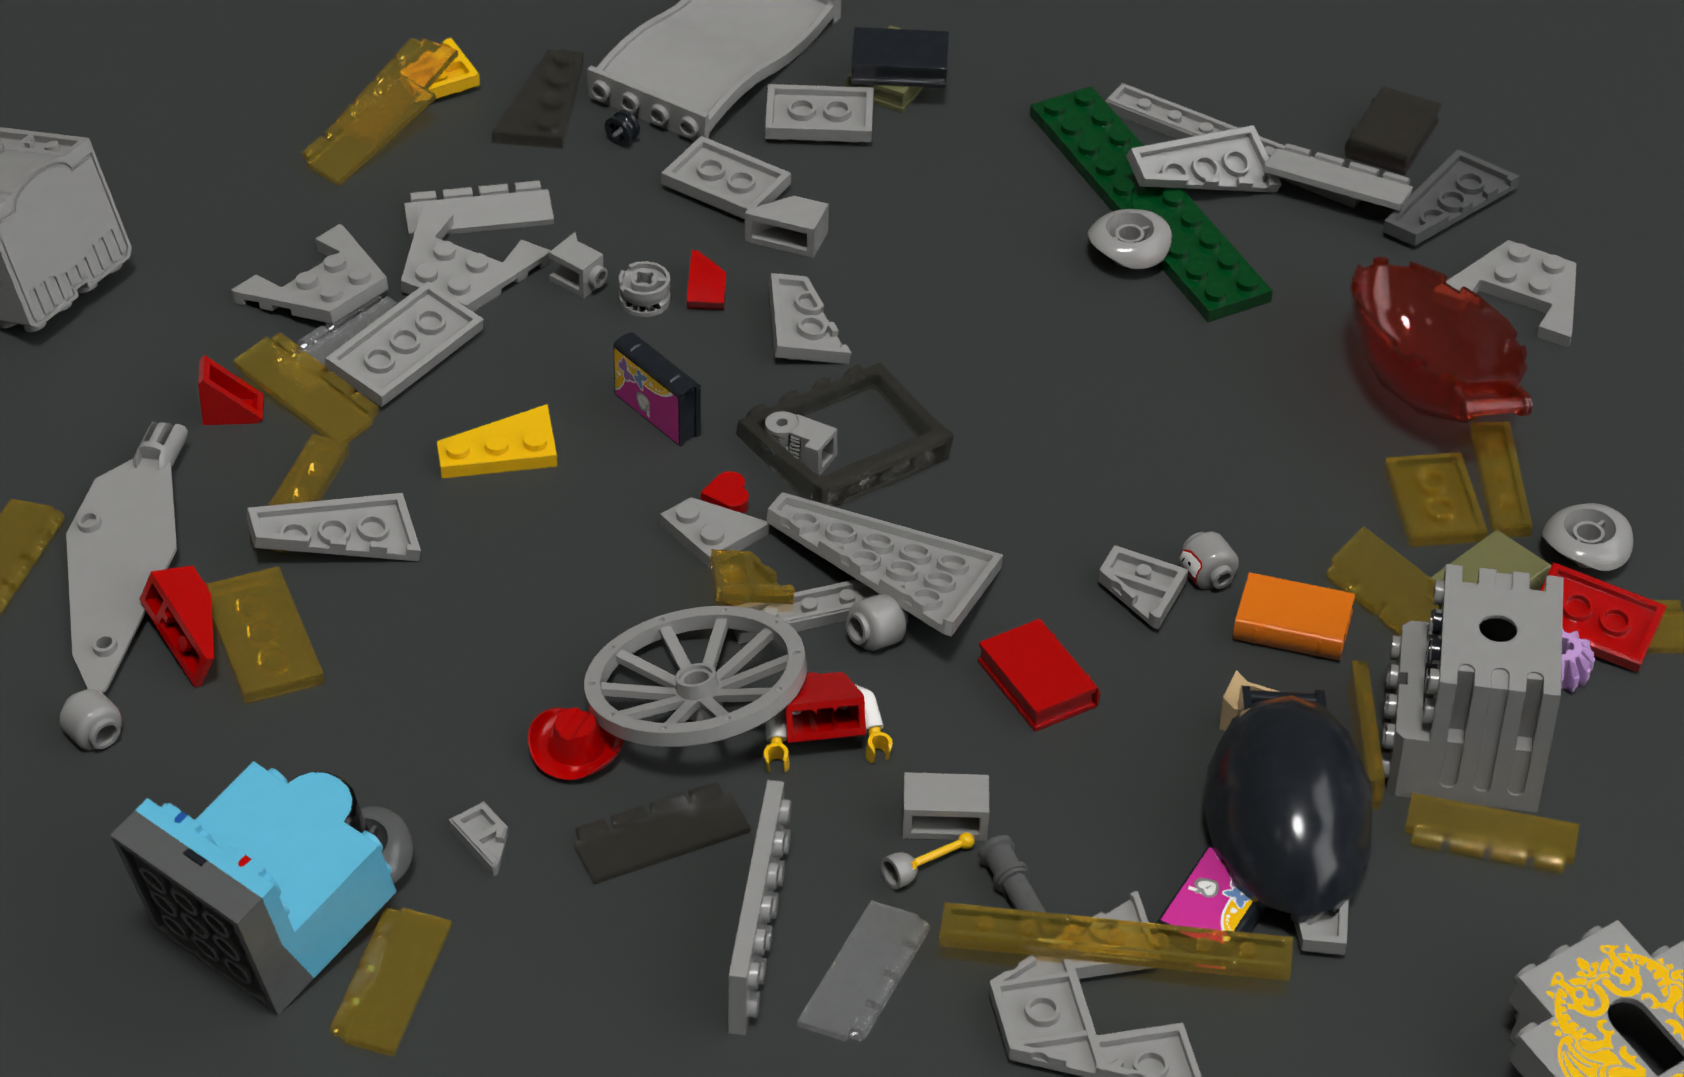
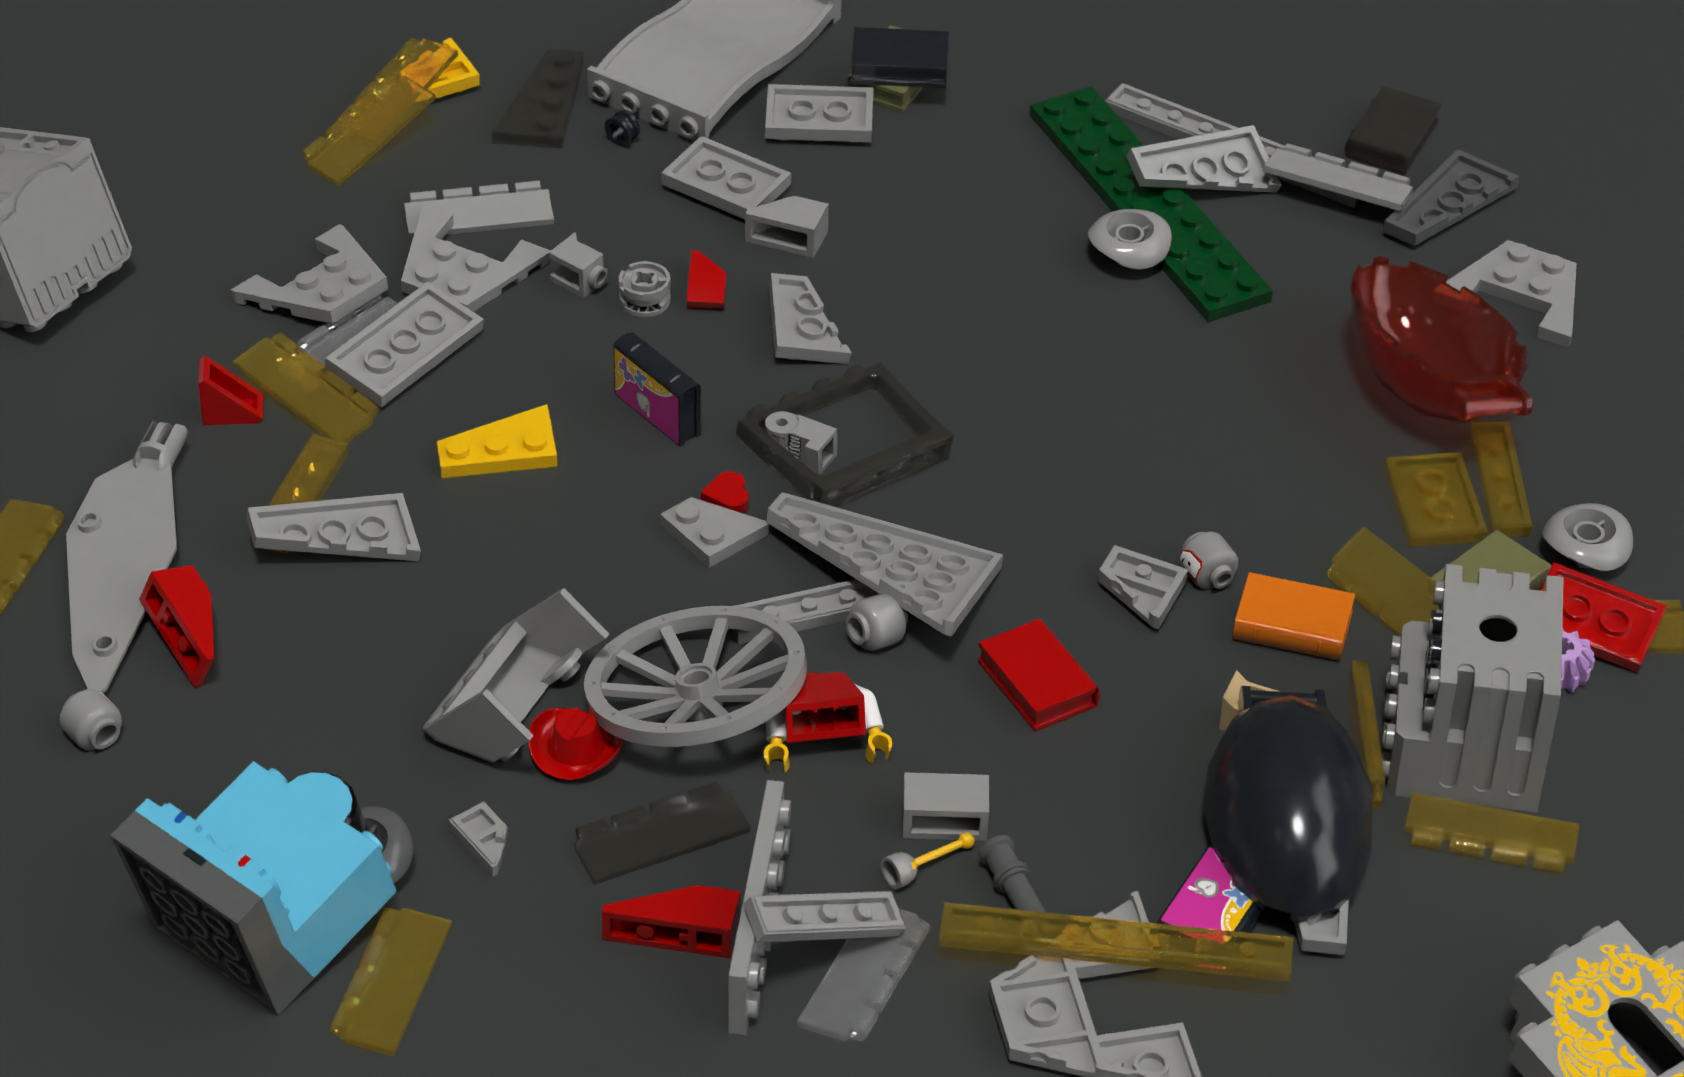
clear yellow tile [207,566,324,704] -> none
clear yellow wing [710,549,795,605] -> none
none -> light grey windscreen [423,588,609,762]
none -> red slope [602,885,740,959]
none -> light grey tile [743,891,906,942]

